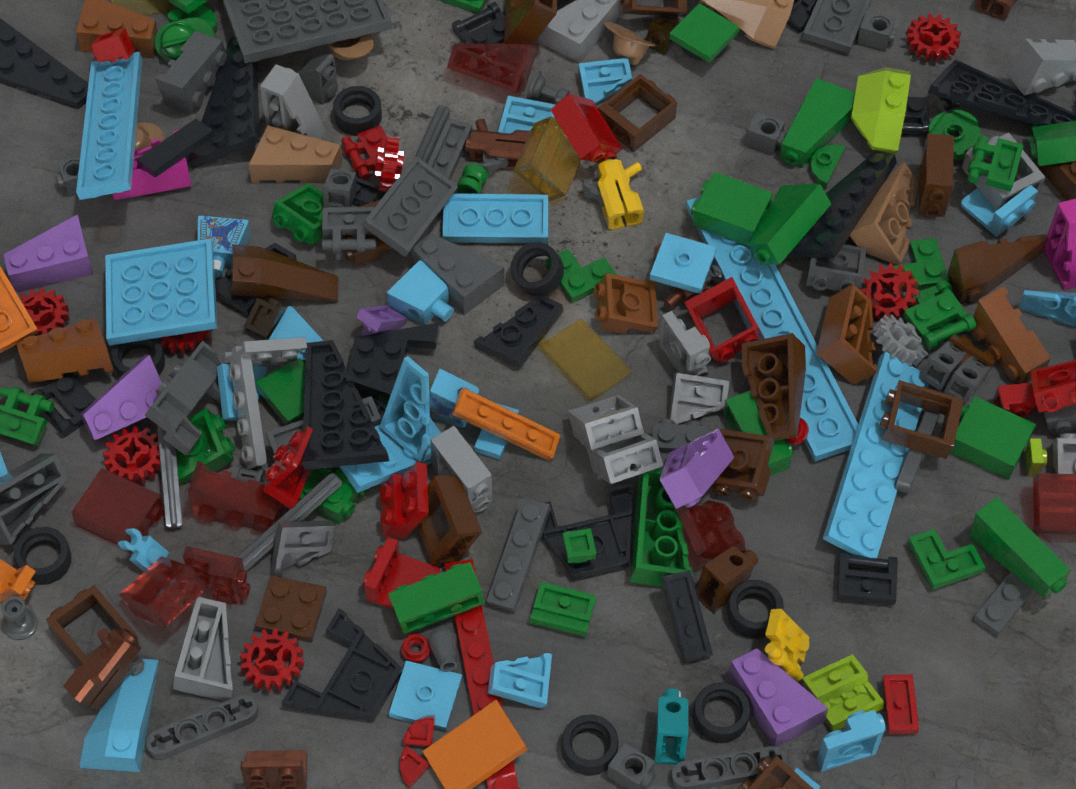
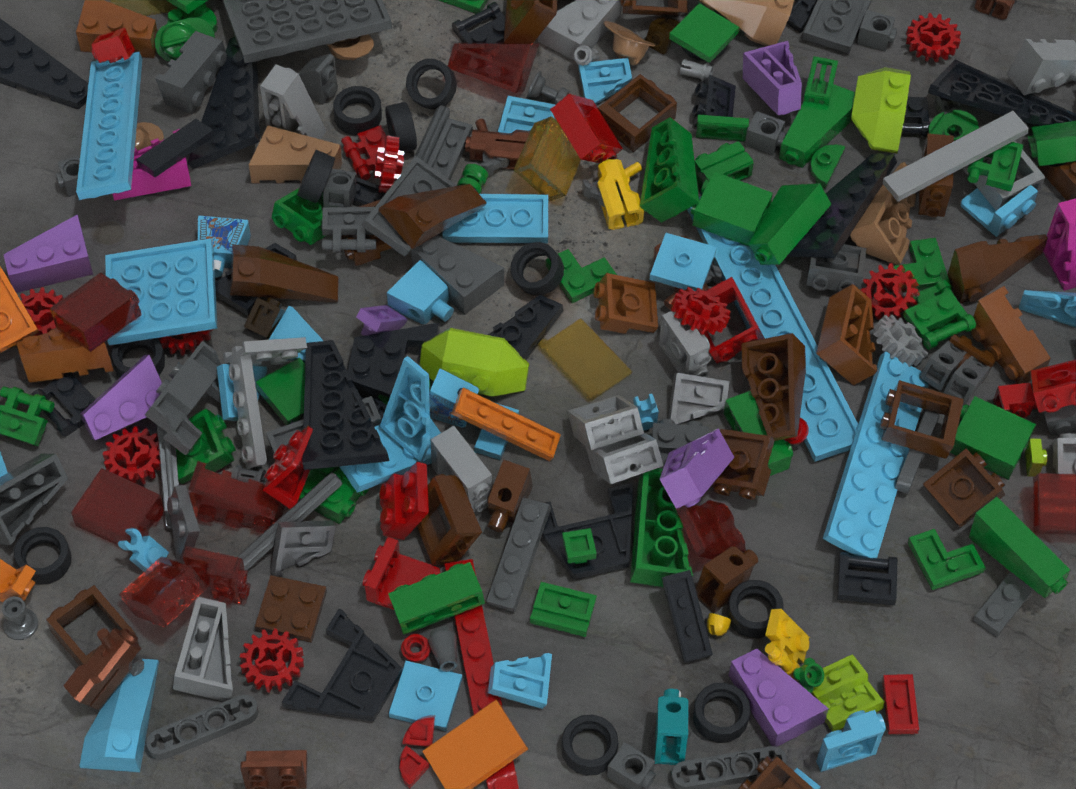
none -> clear red brick [50,273,141,352]
none -> flat silver wing [167,485,200,564]
none -> black tyre [297,150,335,203]
none -> reddish brown wedge [379,184,487,250]
none -> black tyre [385,102,417,152]
none -> black tyre [406,59,457,109]
none -> lime wedge [419,328,529,397]
none -> reddish brown torso [487,459,533,532]
none -> light grey pin [574,45,600,66]
none -> medium azure plate [633,393,659,431]
none -> green wedge [640,117,699,223]
none -> red gear [671,287,731,335]
none -> light grey pin [680,59,713,82]
none -> black bracket [692,75,736,127]
none -> green brick [695,141,754,188]
none -> green tile [696,115,749,141]
none -> yellow hinge [706,613,731,636]
none -> medium lavender wedge [743,41,802,115]
none -> green plate [793,658,824,693]
none -> green tile [804,56,838,105]
none -> light grey tile [883,111,1029,202]
none -> reddish brown plate [923,449,1005,528]

